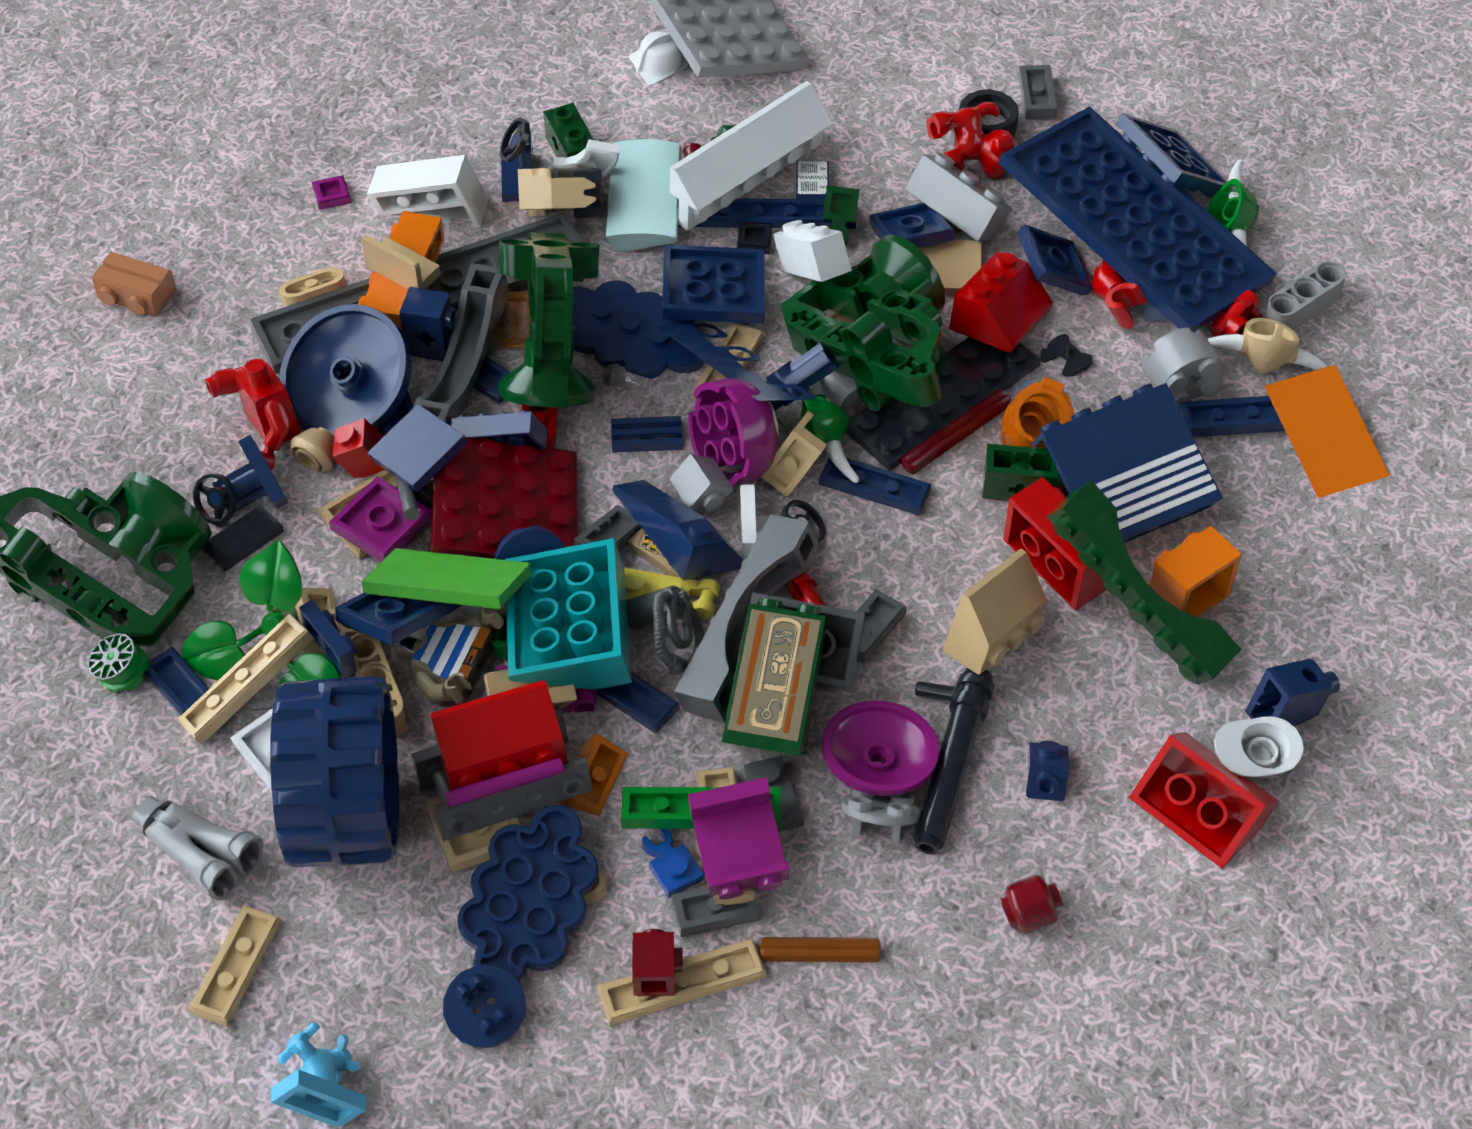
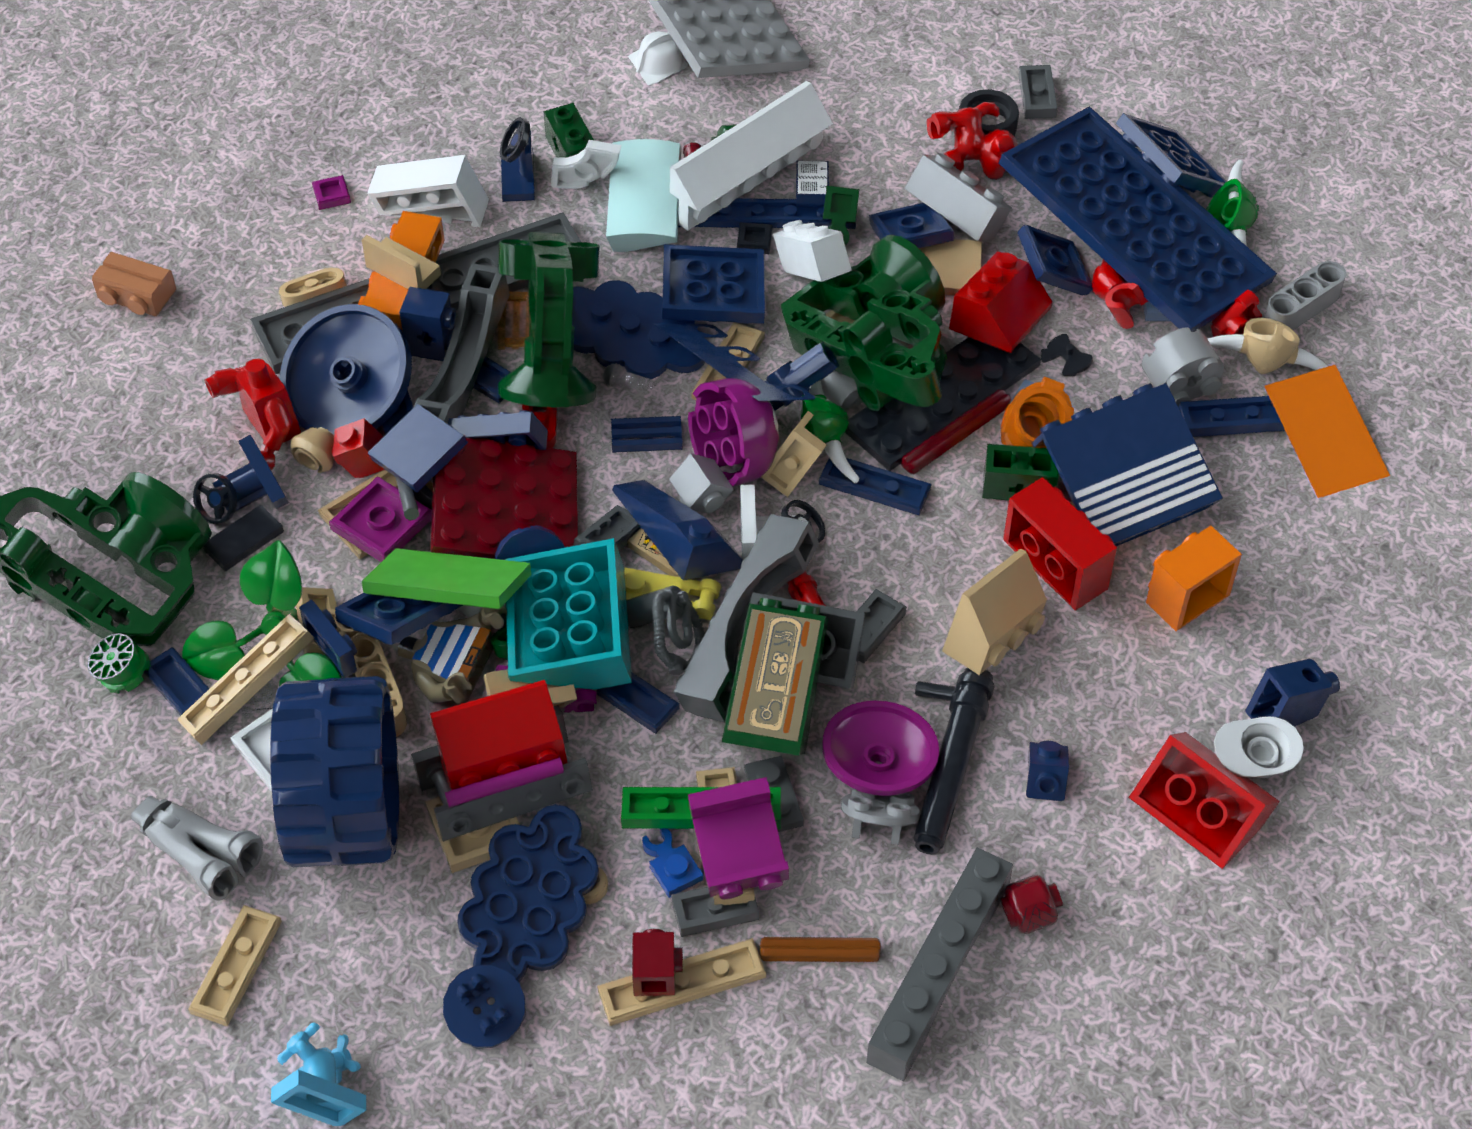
tan piece [518,168,603,218] -> none
orange slope [558,733,628,816] -> none
dark green arch [1047,480,1242,684] -> none
none -> dark grey arch [866,847,1013,1082]

